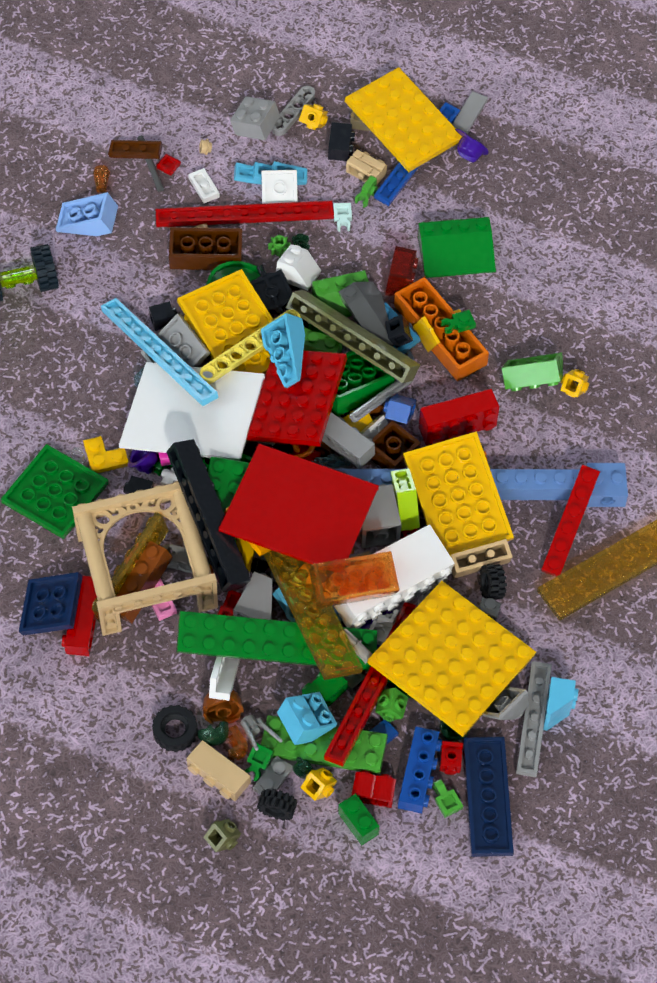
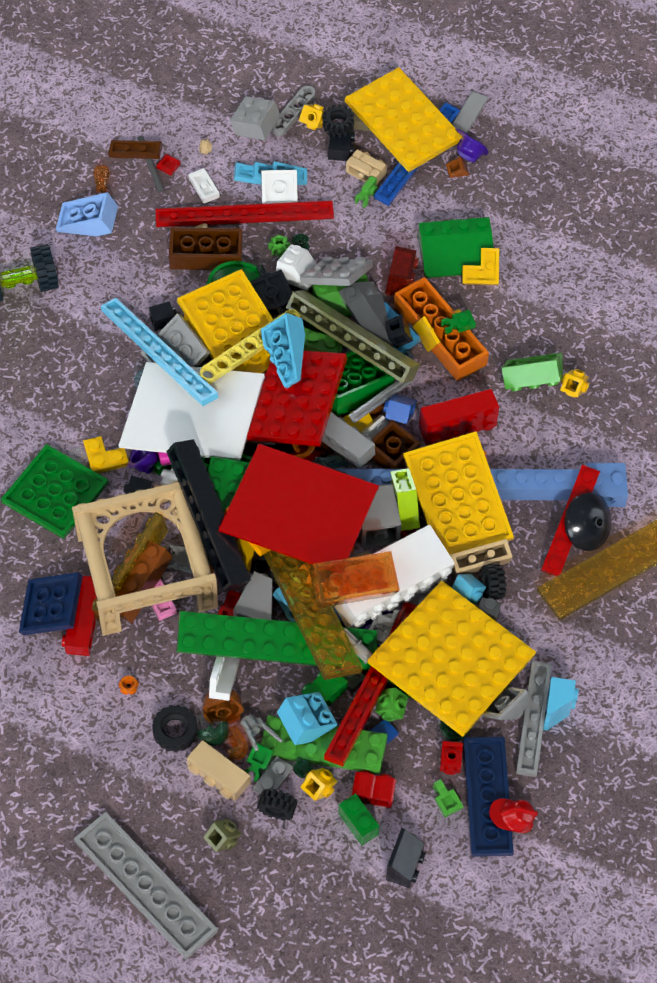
light aqua plate [333,203,352,232] -> none
blue brick [398,727,442,814] -> none
none -> light grey plate [74,812,218,960]
none -> orange plate [119,676,139,695]
none -> light grey plate [300,257,373,286]
none -> black tyre [323,104,354,138]
none -> black slope [386,828,426,888]
none -> dark orange slope [446,156,470,178]
none -> medium azure brick [452,574,486,604]
none -> yellow plate [462,248,499,285]
none -> red piece [489,799,538,833]
none -> black dish [565,493,612,551]

